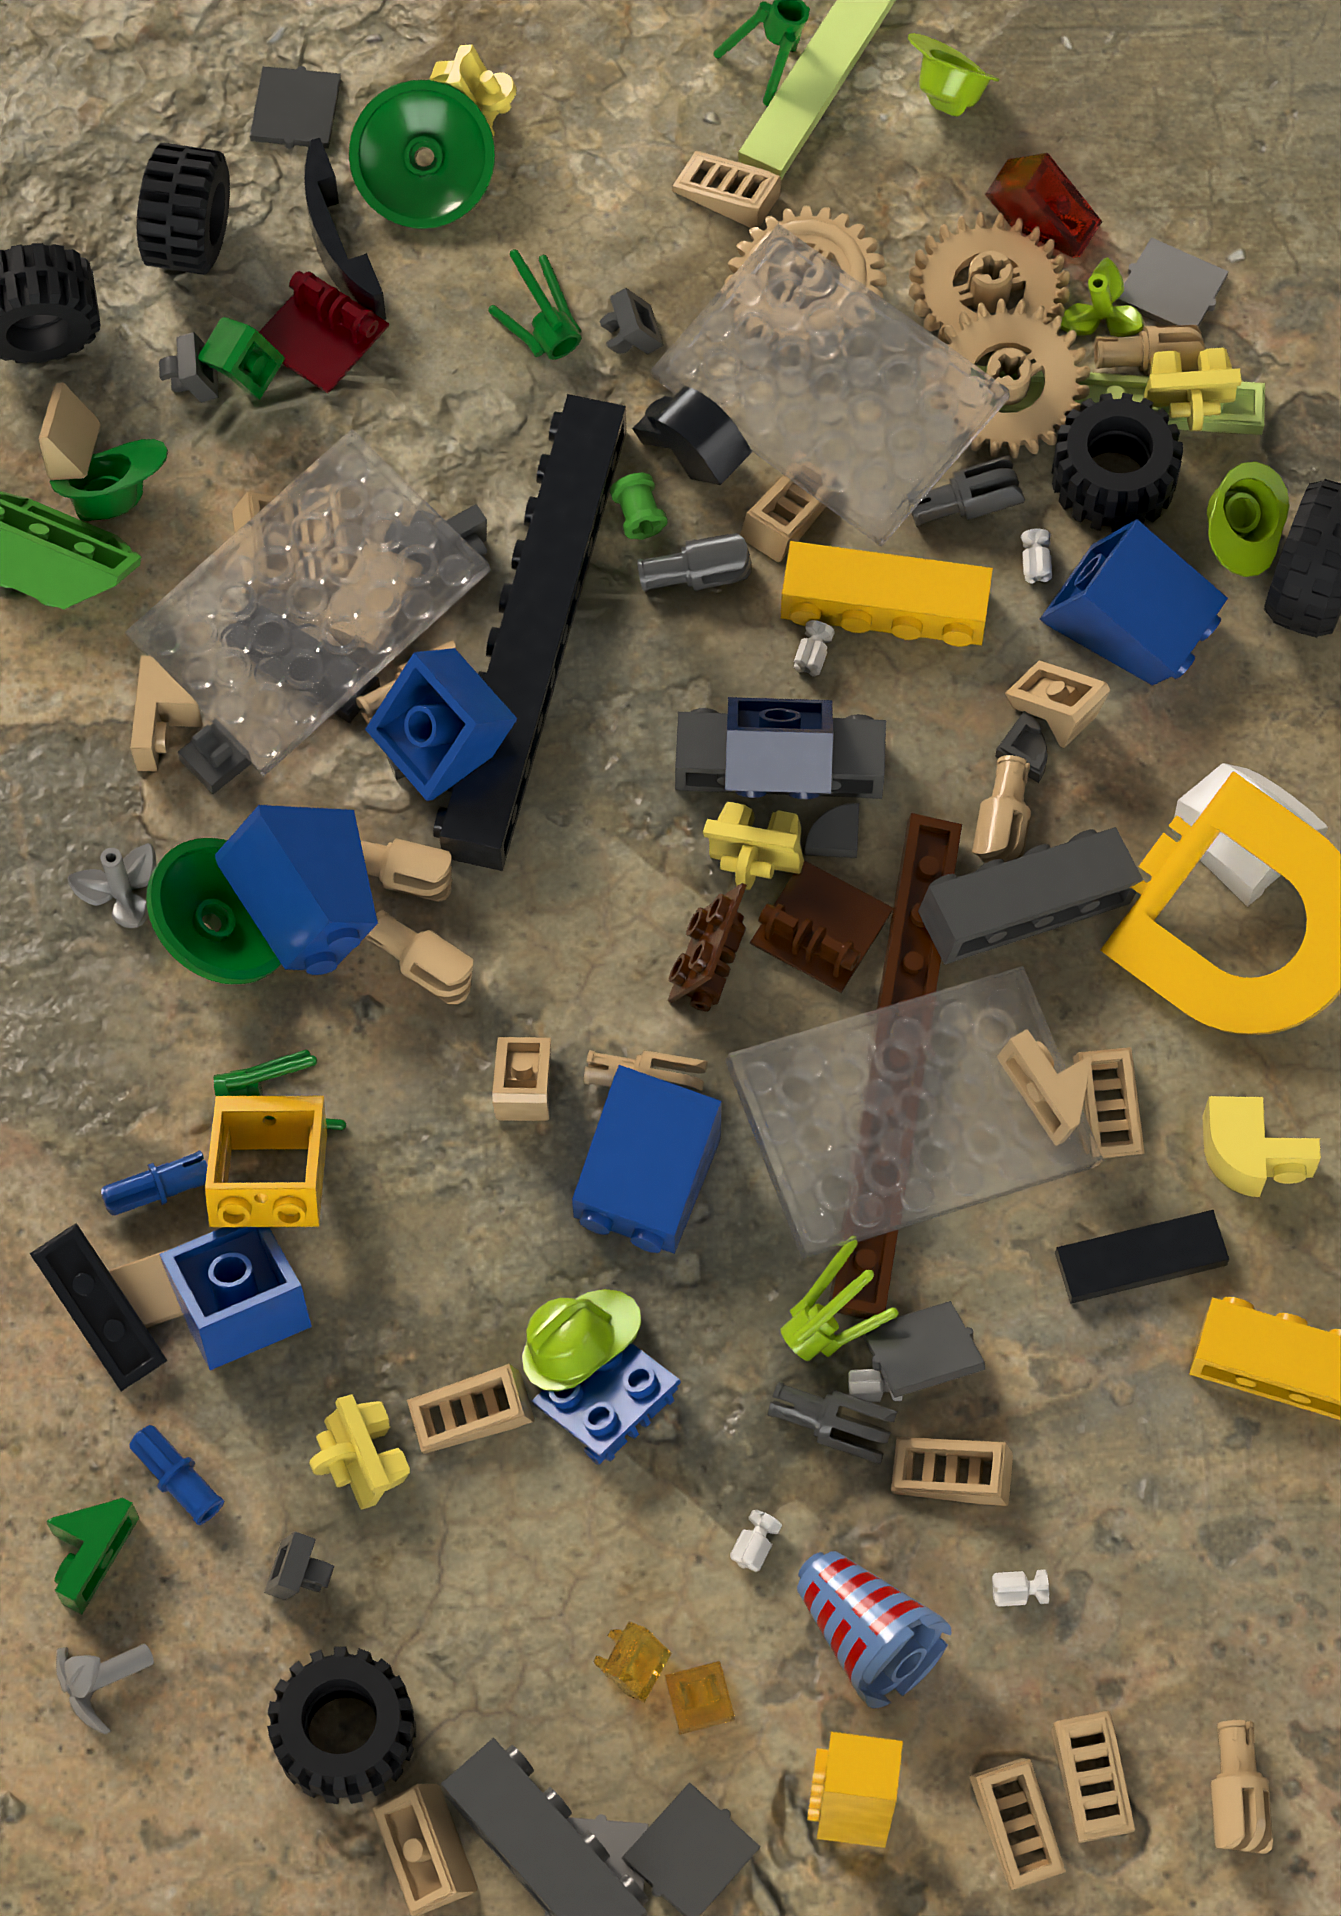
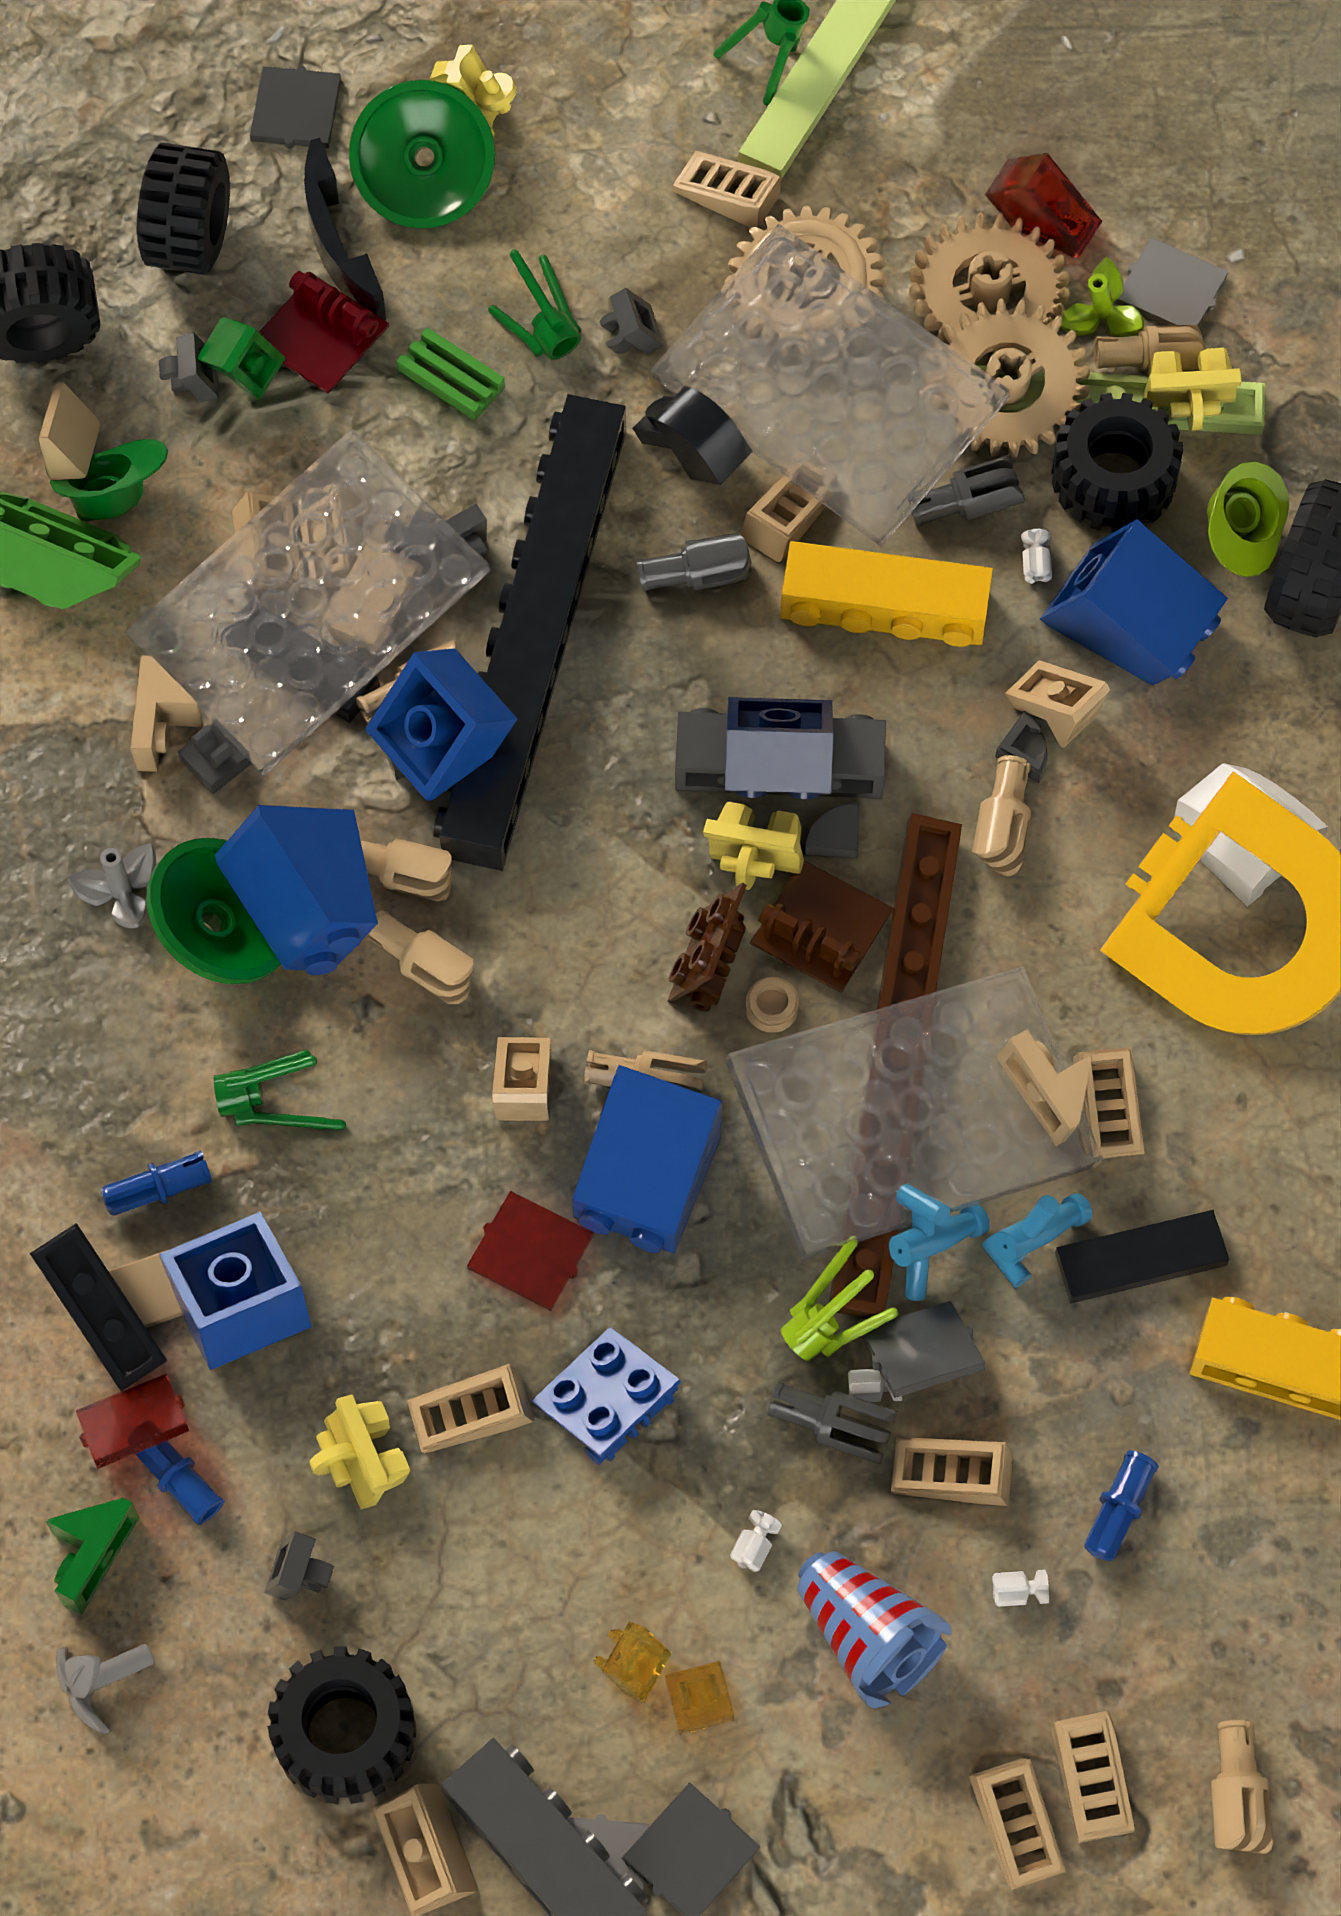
yellow window [205,1095,327,1227] -> none
lime piece [522,1289,641,1392] -> none
bright green bush [610,473,668,540] -> none
white piece [794,620,835,676] -> none
yellow brick [807,1732,903,1848] -> none
lime piece [908,33,999,117] -> none
dark grey brick [918,827,1143,965] -> none
light yellow brick [1203,1096,1321,1197] -> none
none -> clear red piece [76,1374,189,1469]
none -> bright green tile [396,327,505,421]
none -> clear red piece [467,1191,594,1311]
none -> tan tile [746,977,799,1033]
none -> dark azure piece [889,1184,990,1301]
none -> dark azure piece [981,1193,1092,1288]
none -> blue axle [1084,1450,1159,1561]

